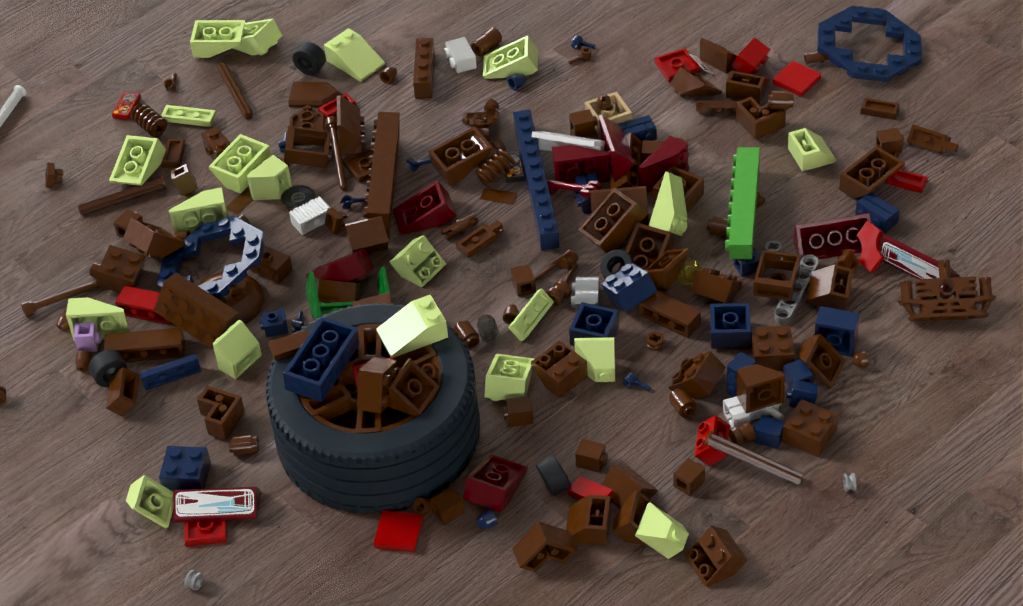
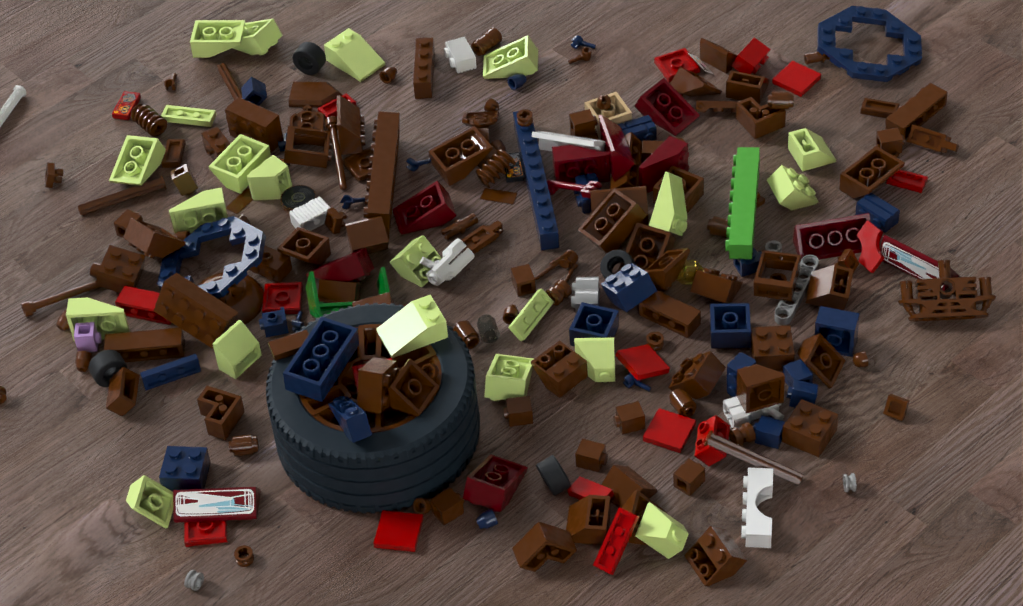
none -> reddish brown brick [225,97,283,153]
none -> reddish brown bush [234,545,254,567]
none -> dark blue brick [241,77,267,106]
none -> red tile [262,282,303,315]
none -> reddish brown slope [277,227,331,265]
none -> dark blue slope [328,396,372,443]
none -> white piece [420,238,475,286]
none -> reddish brown bush [517,109,533,127]
none -> red tile [593,507,640,575]
none -> reddish brown brick [613,401,645,435]
none -> red tile [615,344,670,380]
none -> dark red slope [634,78,700,136]
none -> red tile [643,408,696,453]
none -> white arch [741,468,773,548]
none -> yellowish green slope [767,165,818,210]
none -> reddish brown tile [883,394,910,421]
none -> reddish brown brick [885,83,948,139]

